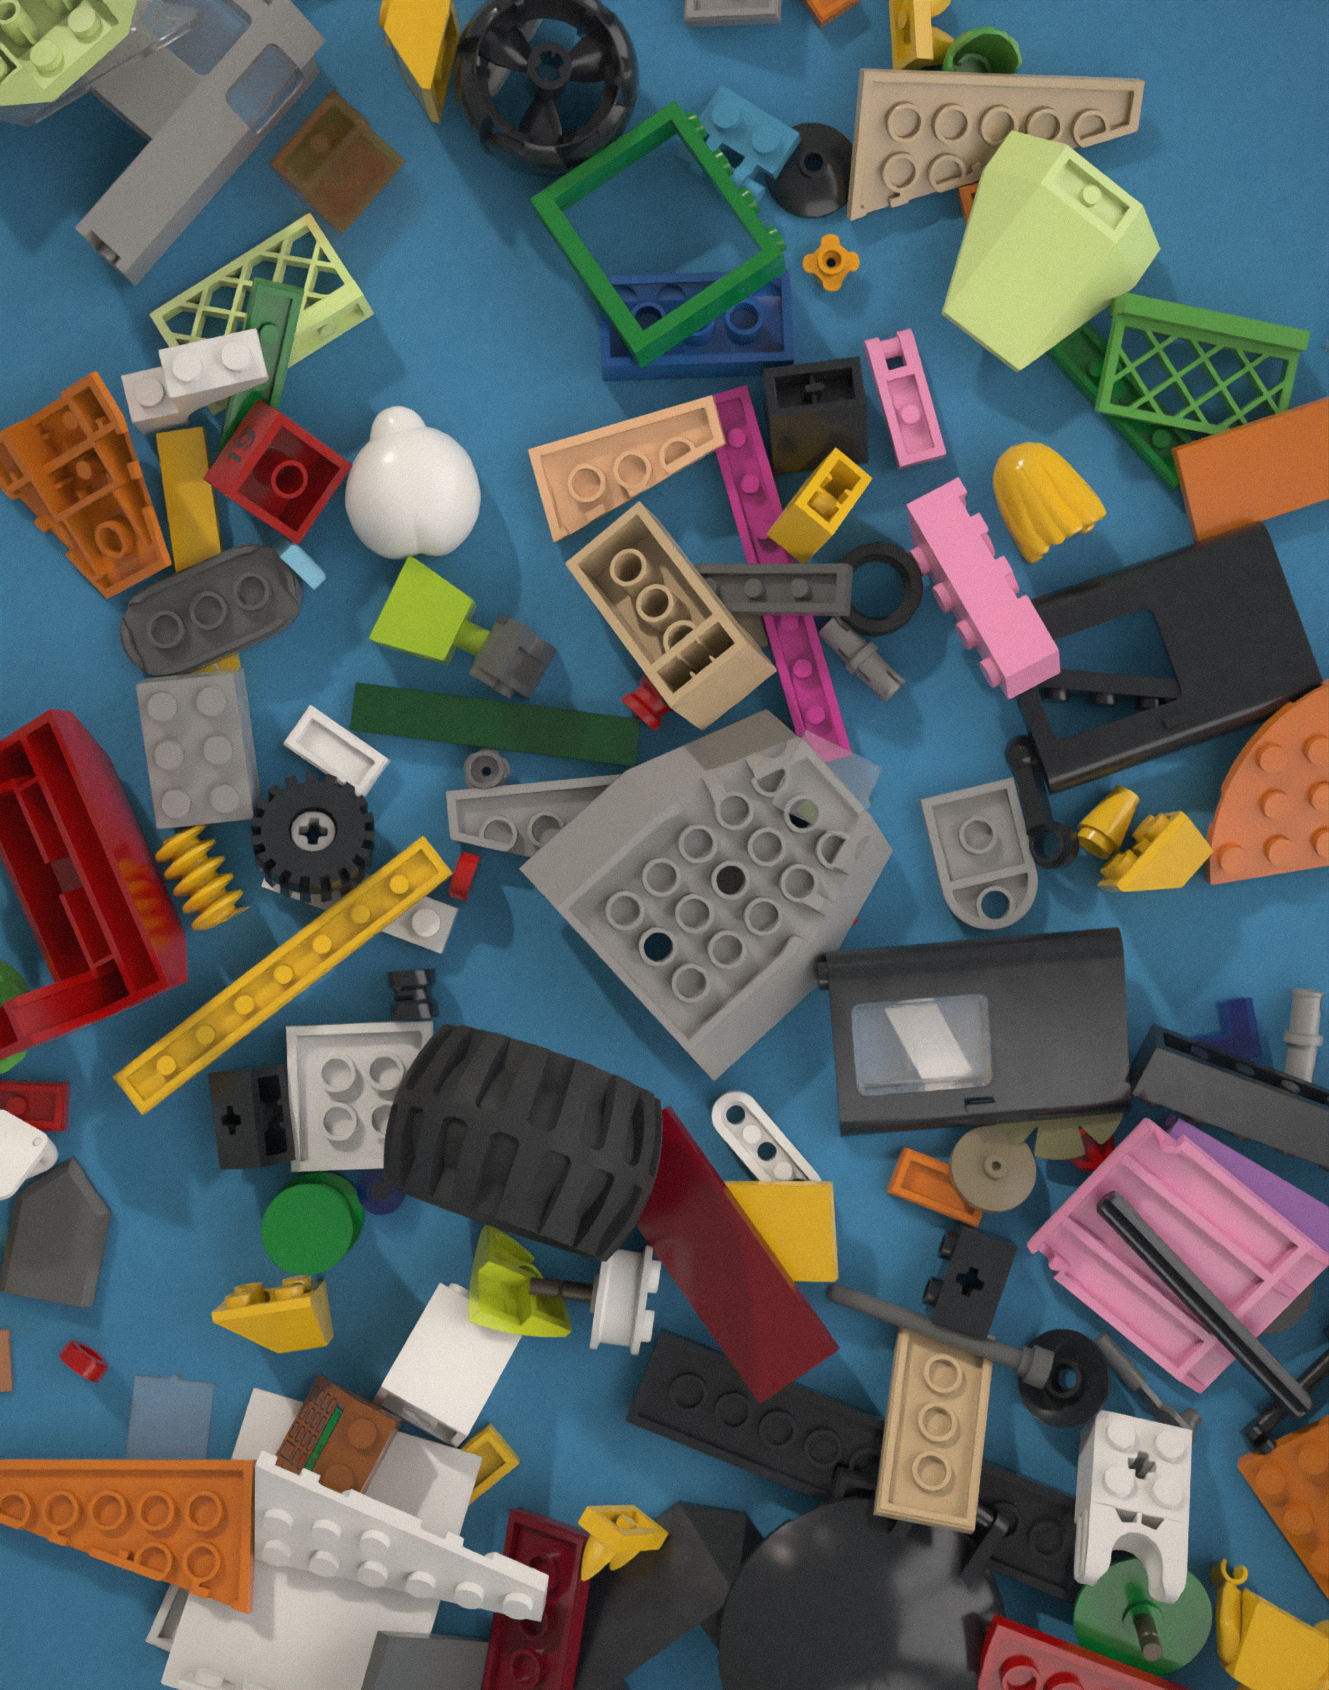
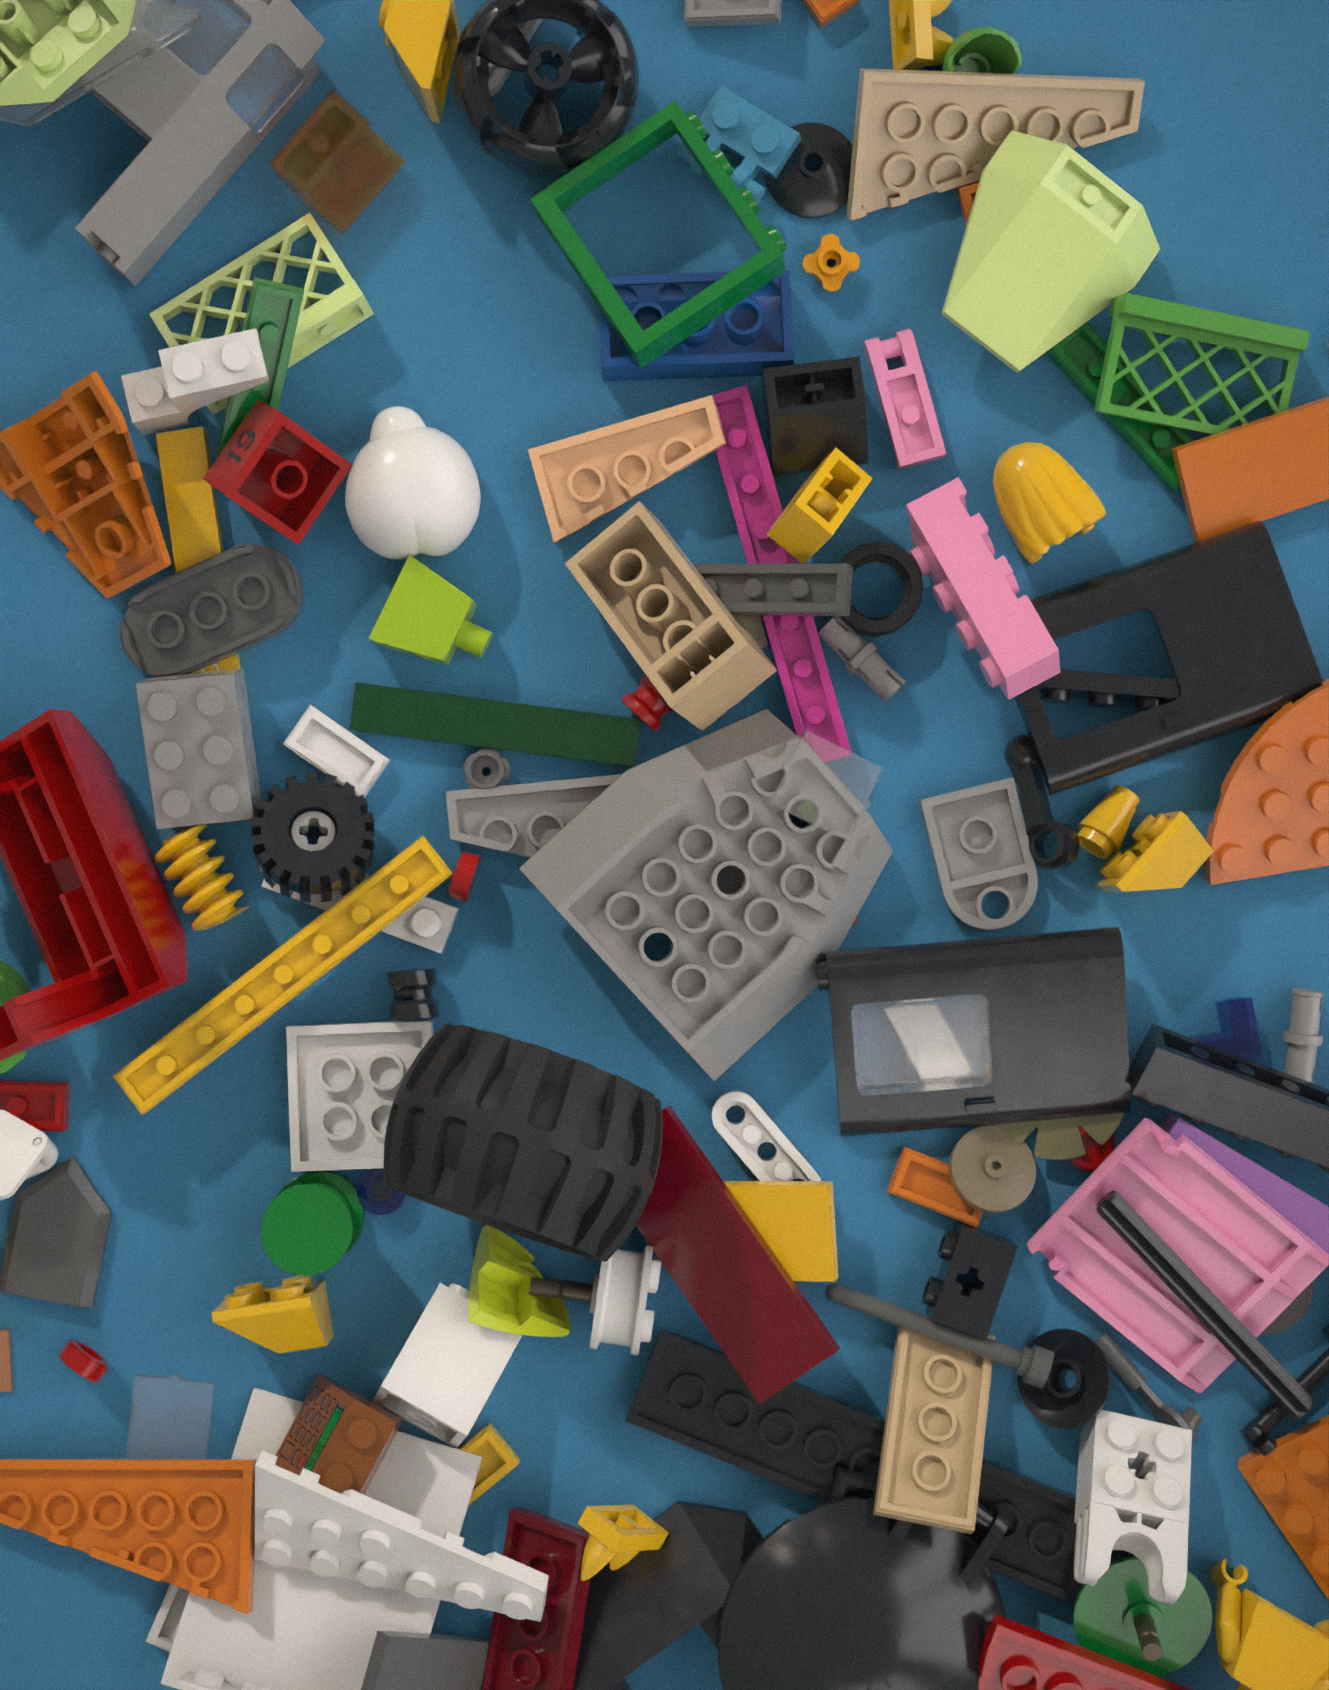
black brick [208,1064,296,1170] -> none
medium azure tile [272,535,326,590] -> none
dark grey cylinder [468,614,557,700] -> none

